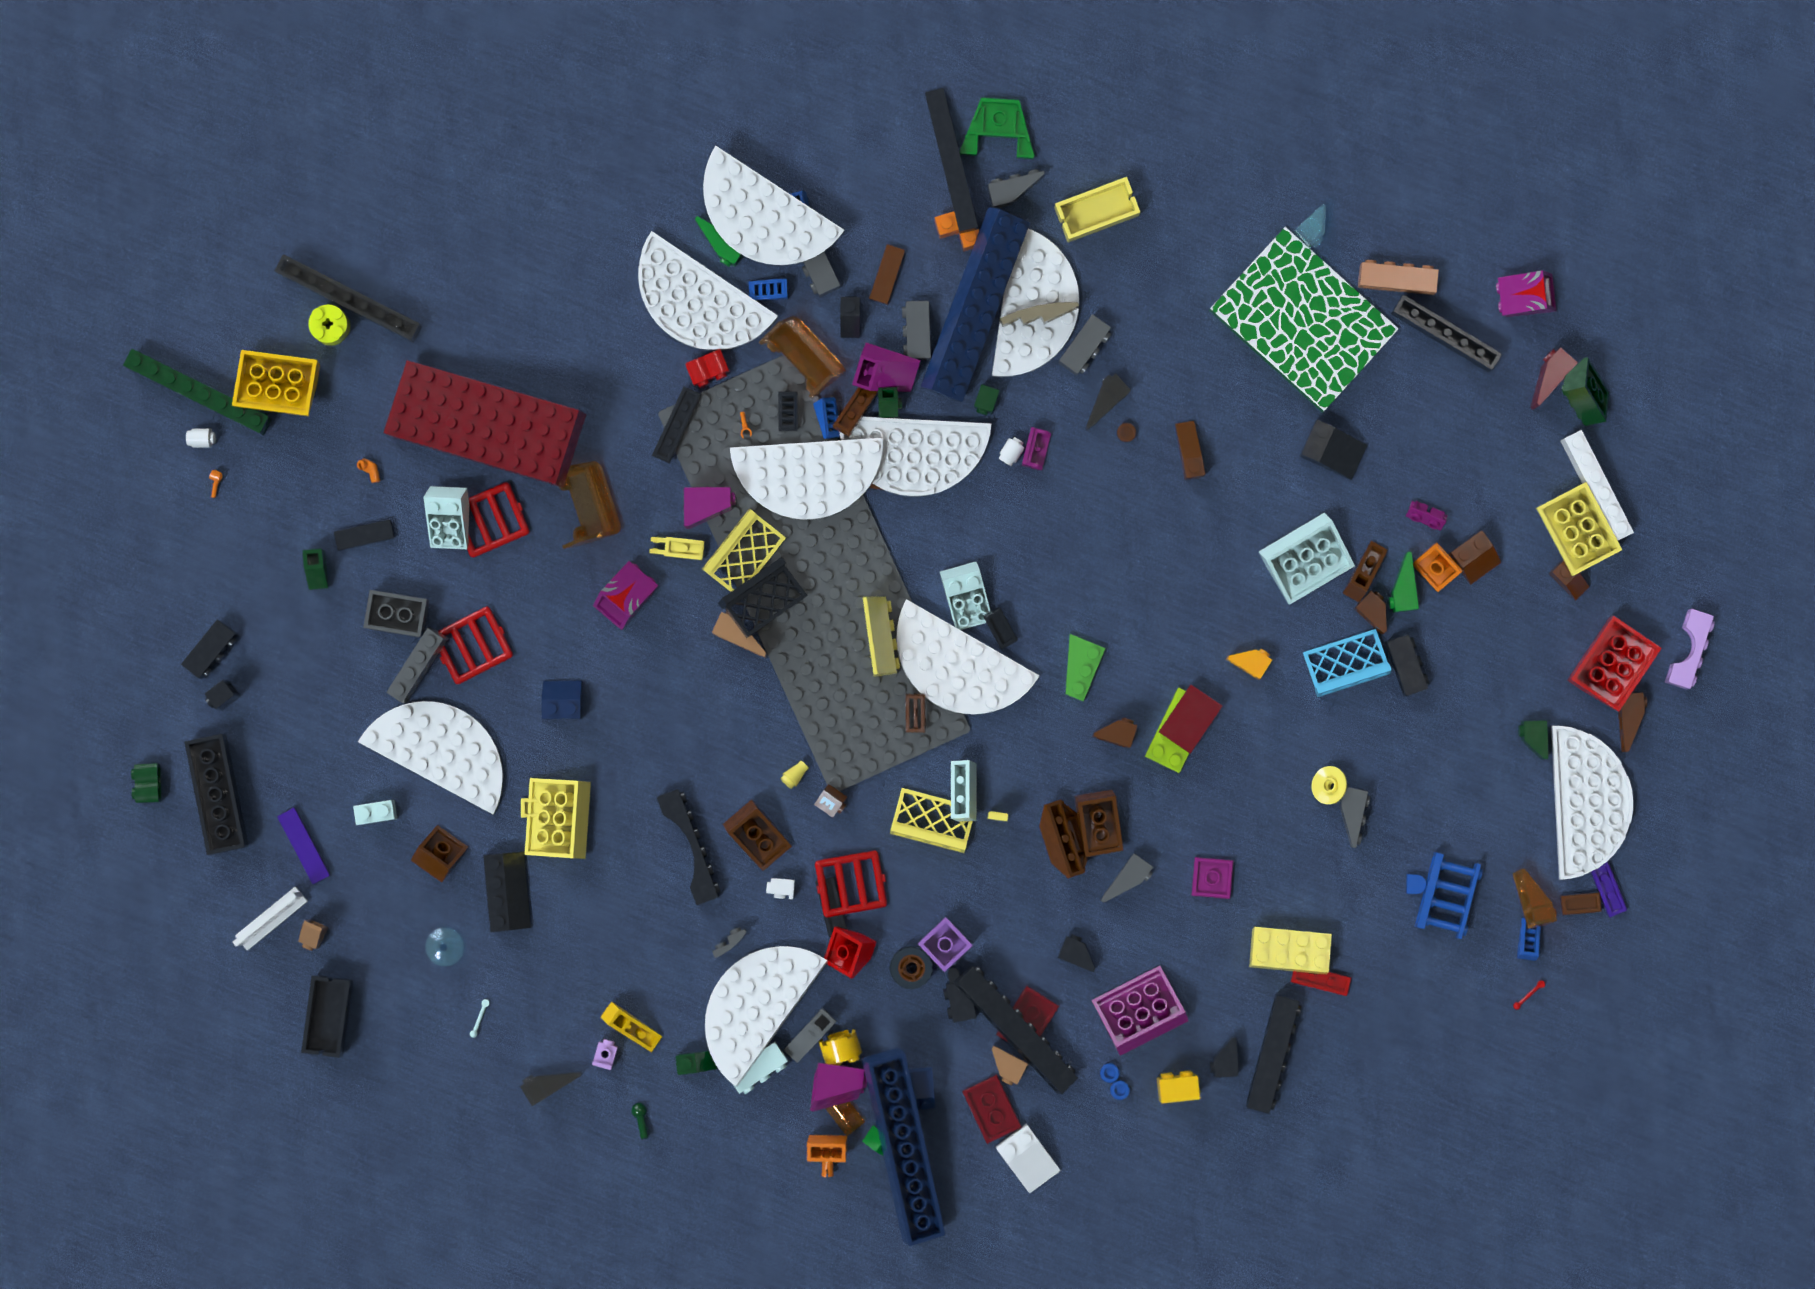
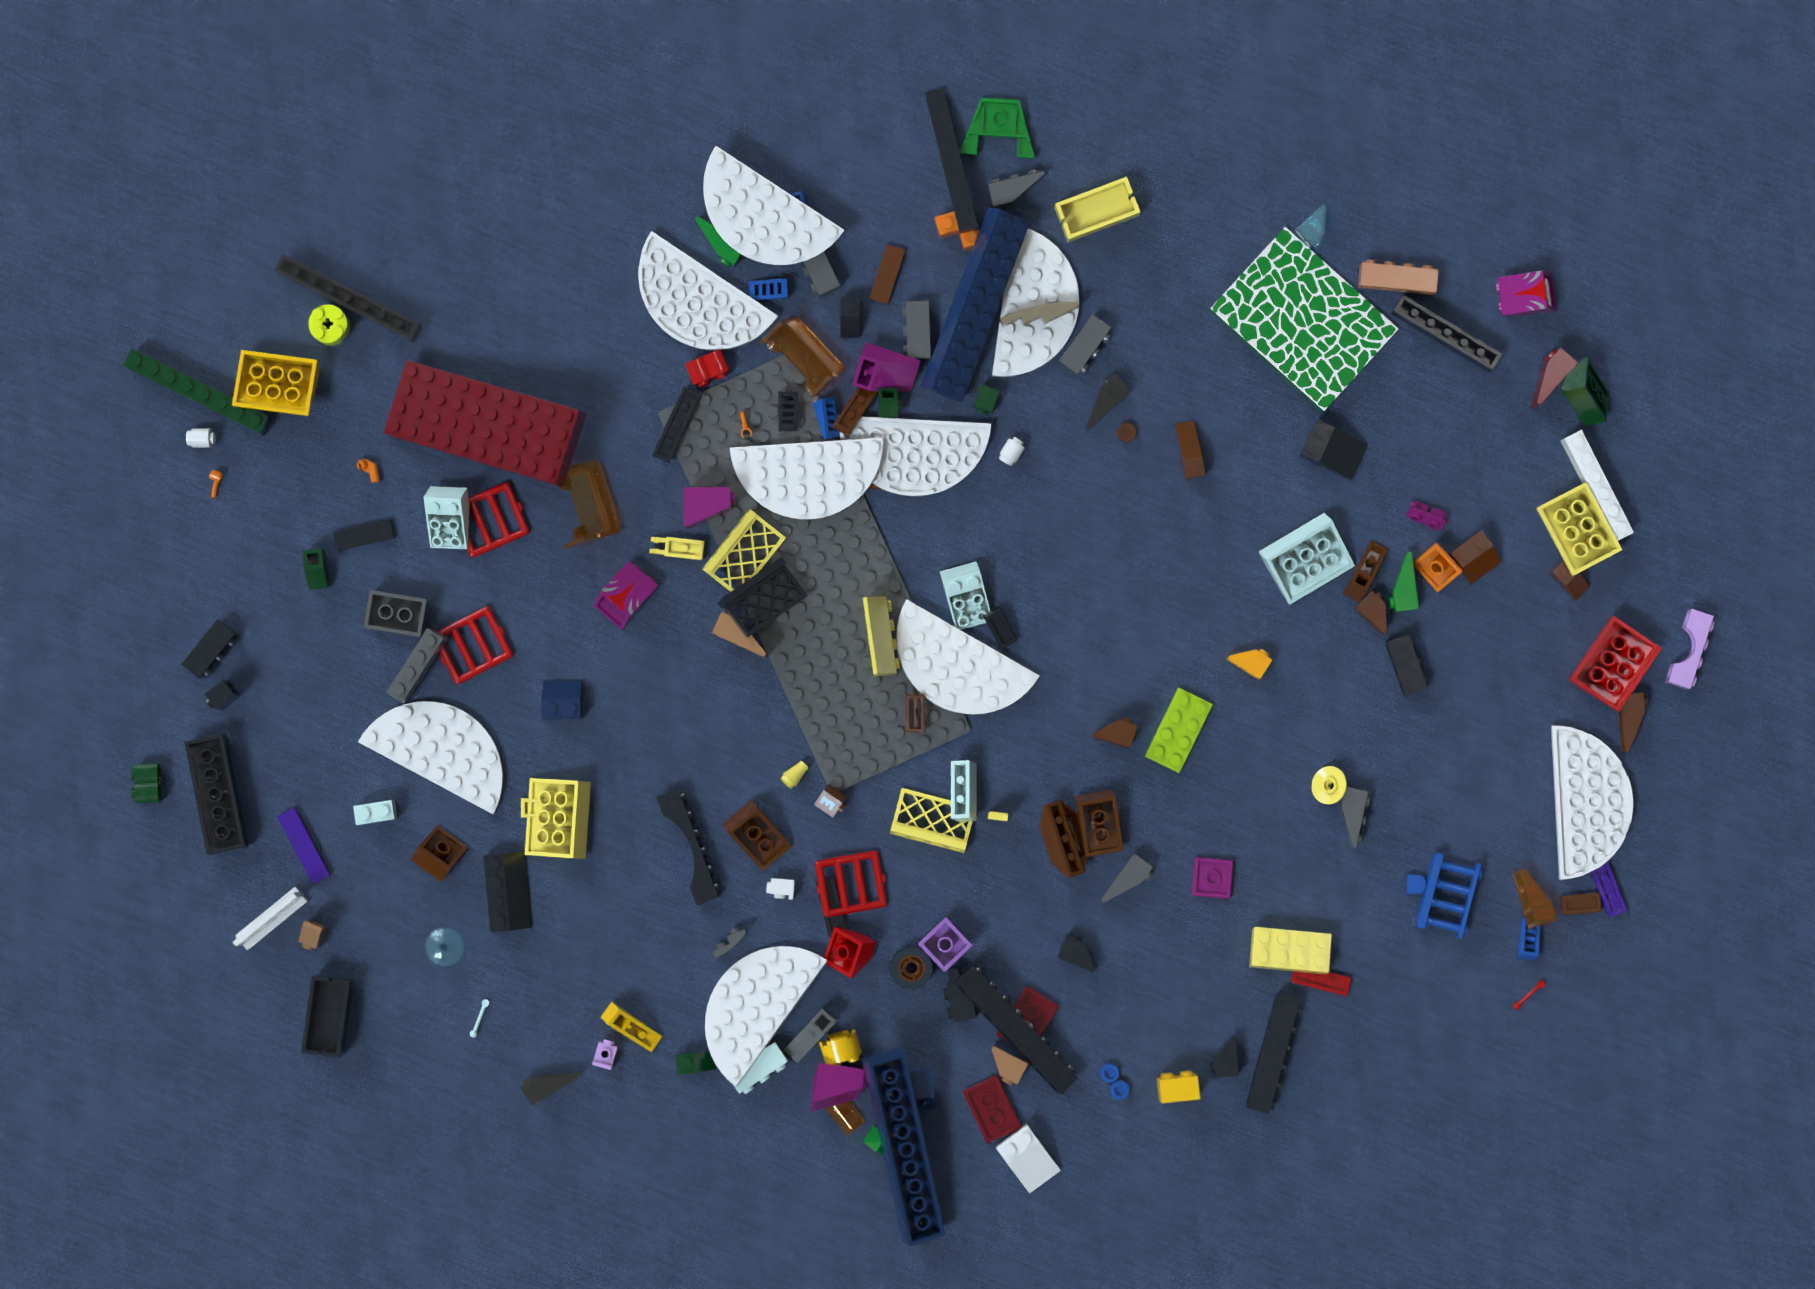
dark green bar [631,1103,649,1140] -> none
orange brick [807,1135,848,1177] -> none
magenta hinge [1021,427,1051,471] -> none
bright green wing [1065,634,1105,701] -> none
magenta slope [1092,966,1189,1056] -> none
dark red tile [1158,684,1222,754] -> none
medium azure fence [1303,629,1391,698] -> none
dark green slope [1518,721,1548,759] -> none

